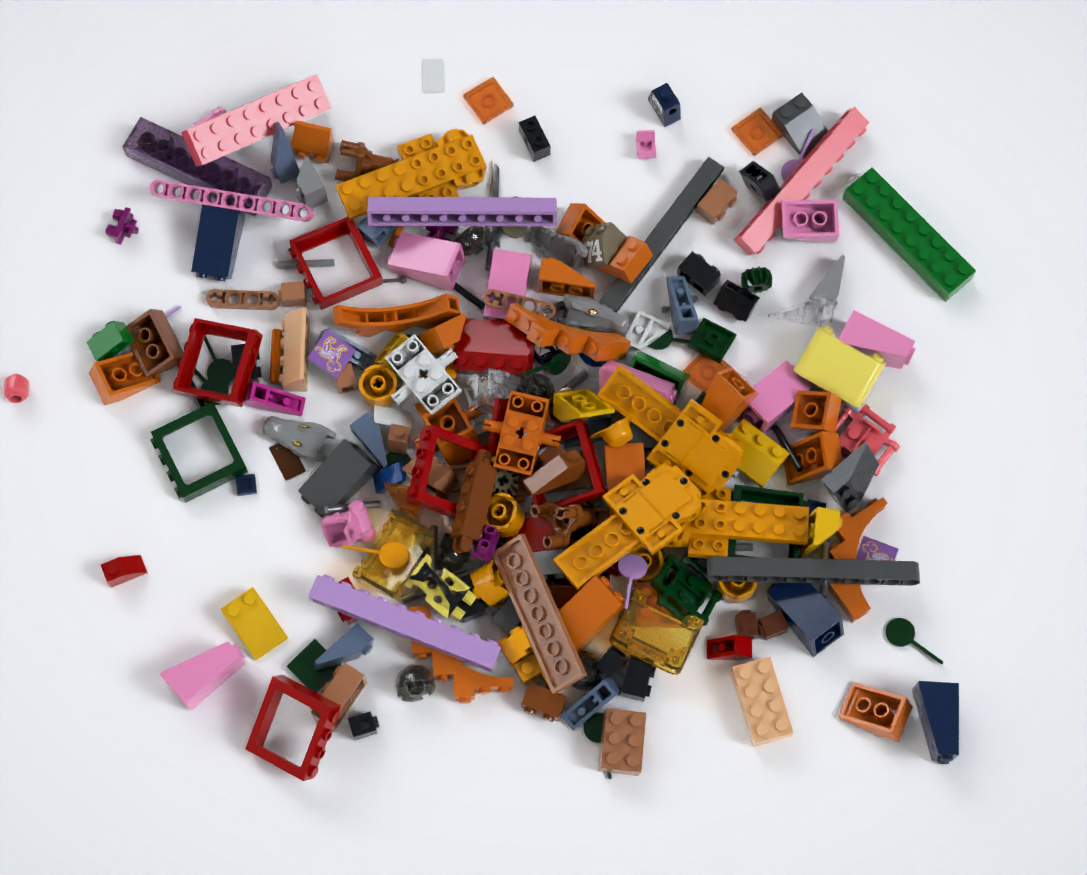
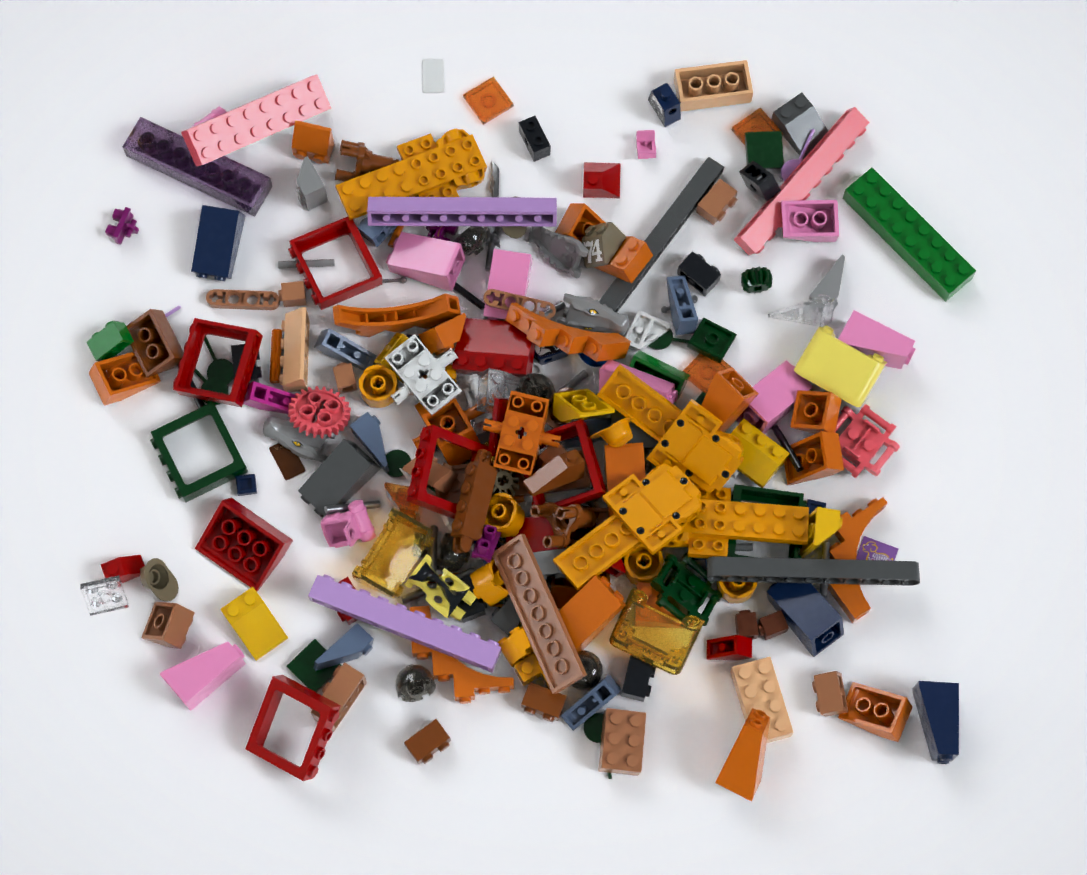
coral head [4,374,29,403] -> none
bright pink beam [149,180,314,222] -> none
sand blue slope [270,122,300,184] -> none
medium lavender sticker [307,329,356,379] -> none
light orange piece [342,542,408,569] -> none
black brick [348,711,380,741] -> none
blue slope [373,462,406,494] -> none
white sticker [374,405,412,430] -> none
nougat brick [387,424,410,455] -> none
dark green piece [524,350,571,375] -> none
orange slope [538,257,595,299] -> none
black slope [595,645,629,679] -> none
lavender piece [618,554,647,609] -> none
black brick [713,279,760,322] -> none
black slope [821,442,879,513] -> none
dark green piece [885,618,944,664] -> none
none -> clear plate [80,575,129,616]
none -> dark tan piece [140,558,179,602]
none -> nougat slope [141,601,195,649]
none -> red slope [195,497,293,591]
none -> coral gear [288,386,351,439]
none -> dark orange brick [404,719,451,764]
none -> red slope [583,162,621,199]
none -> light nougat brick [674,60,753,112]
none -> orange slope [715,708,770,802]
none -> dark green tile [744,131,784,169]
none -> nougat brick [812,671,848,717]

